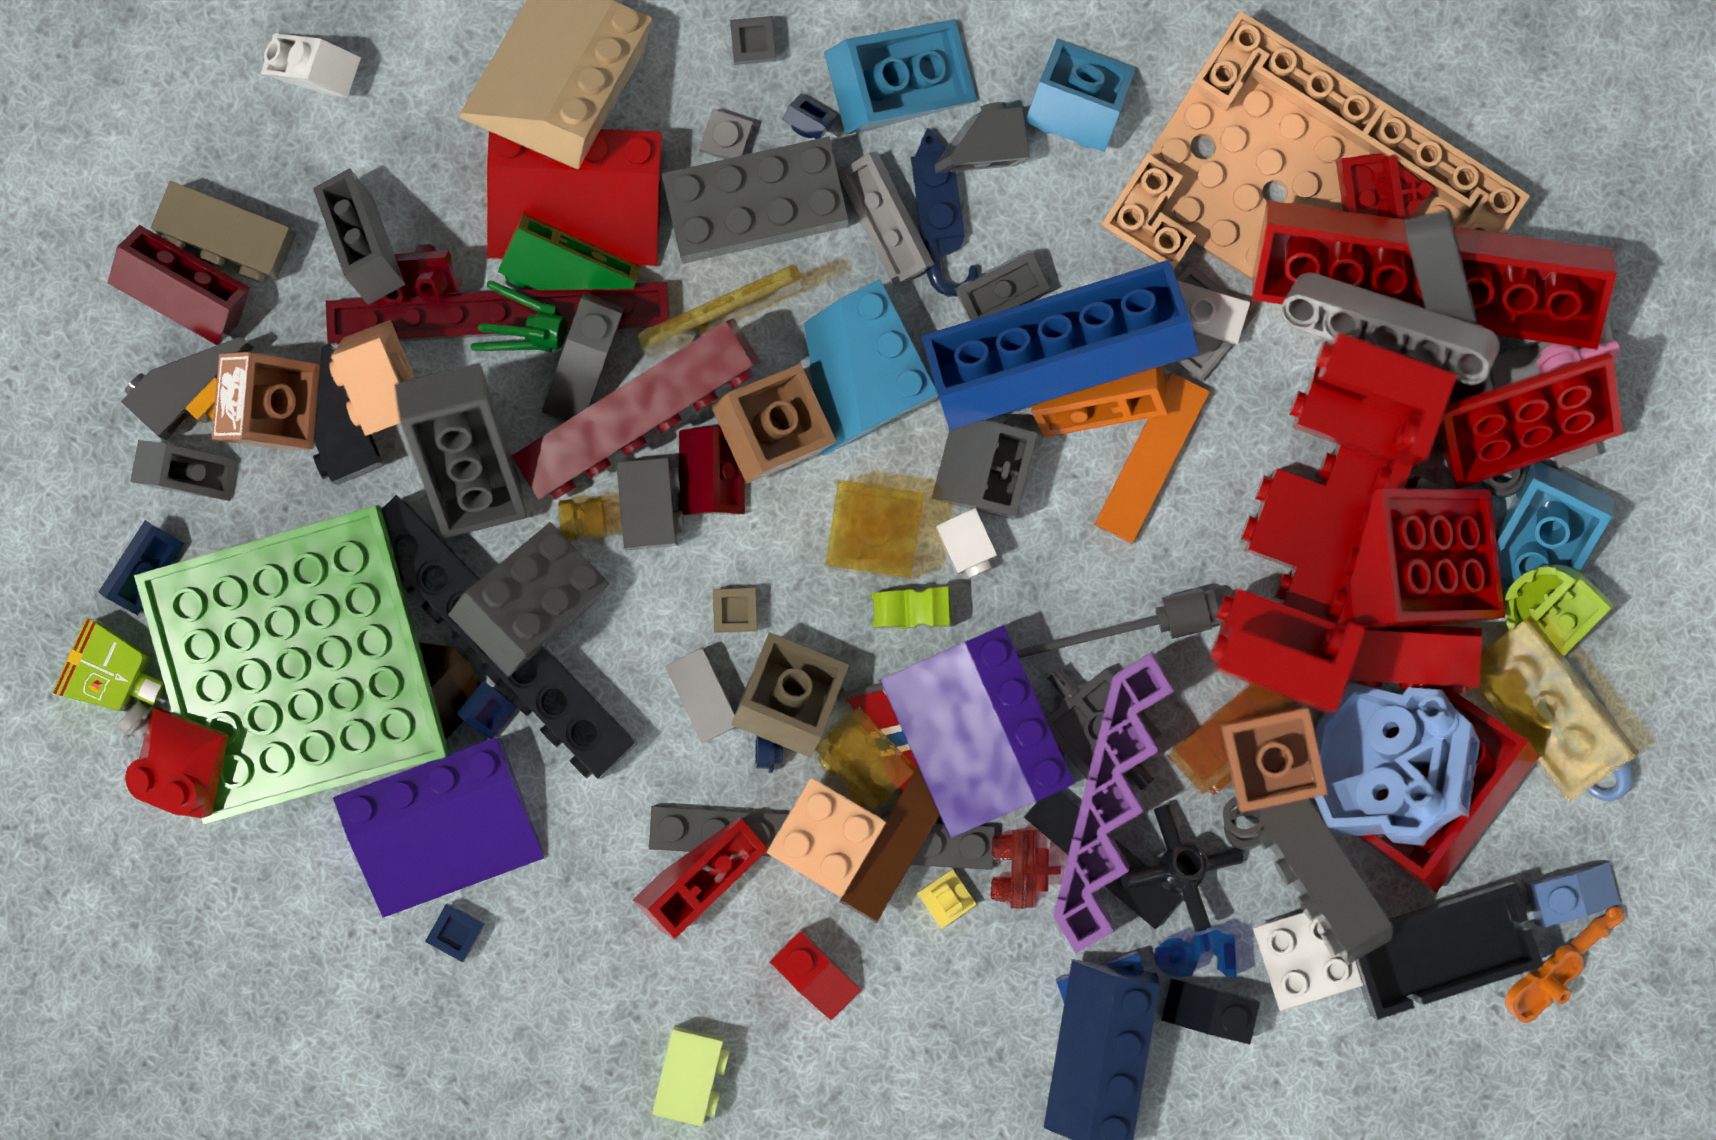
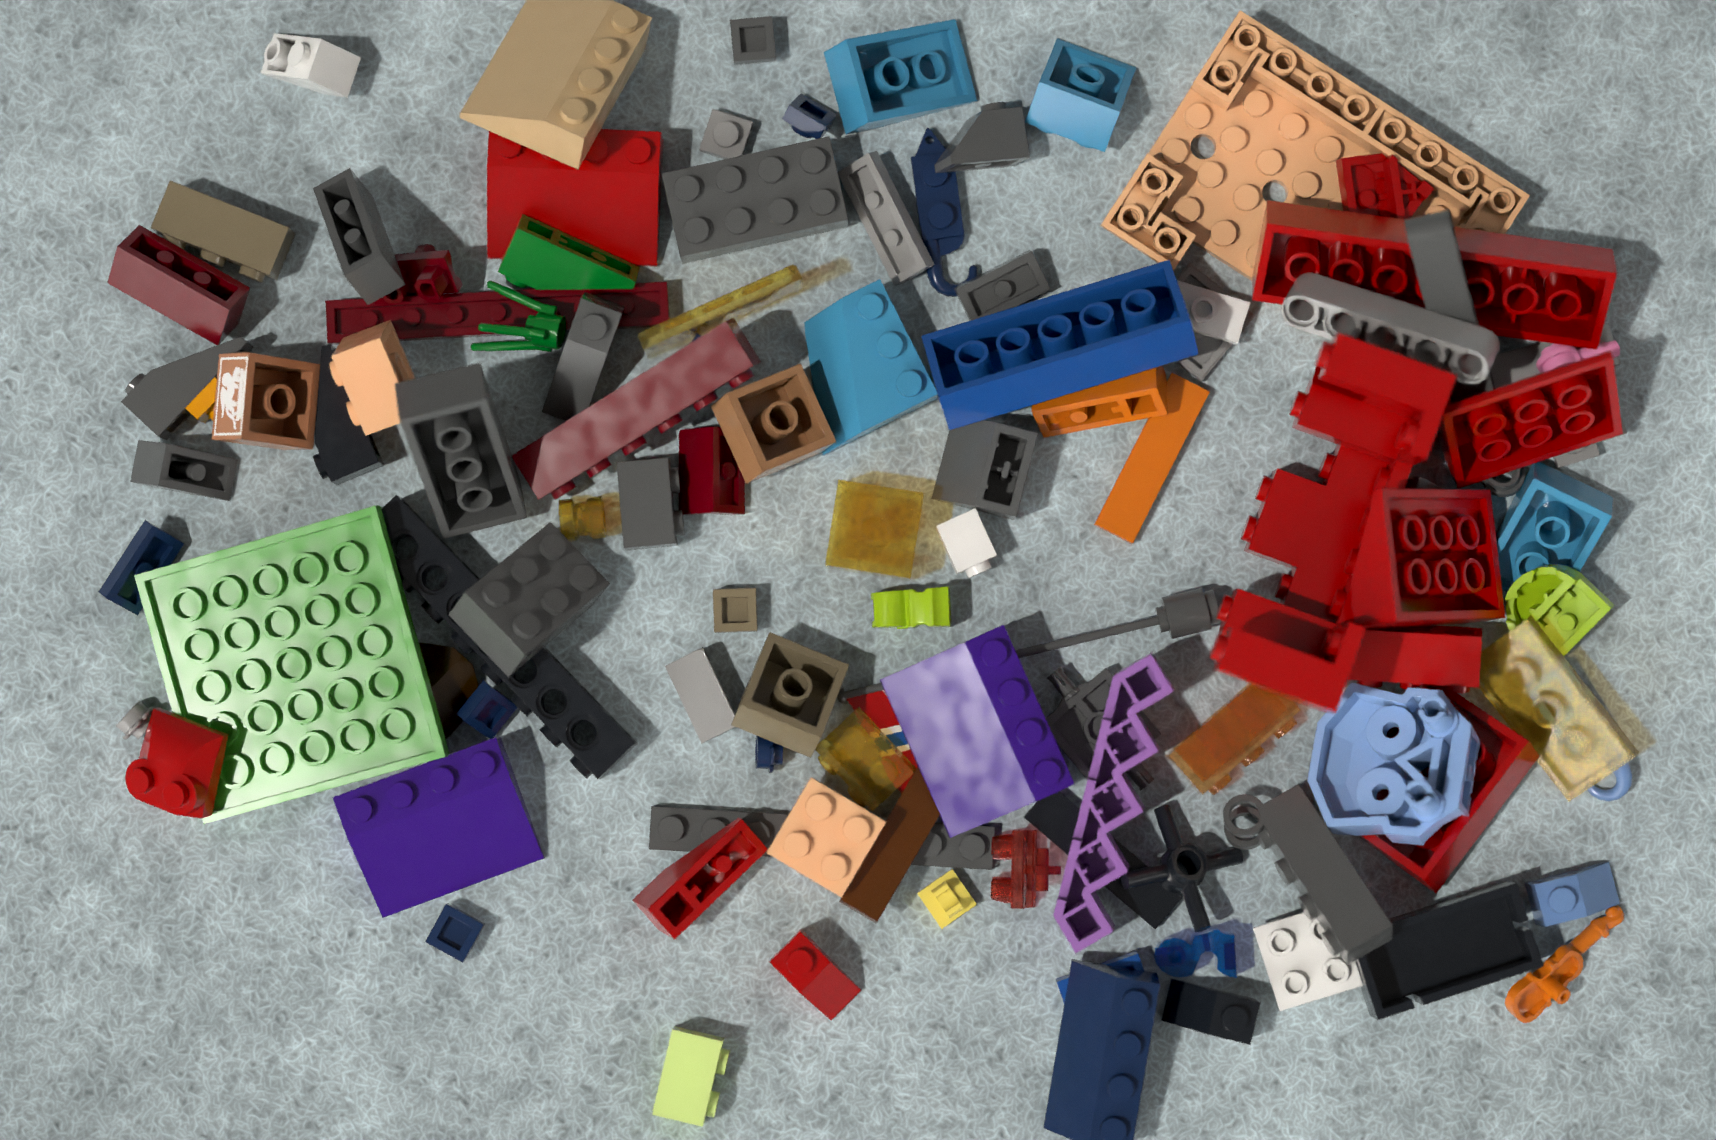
lime torso [52,618,165,711] -> none
nougat brick [1220,705,1327,813] -> none

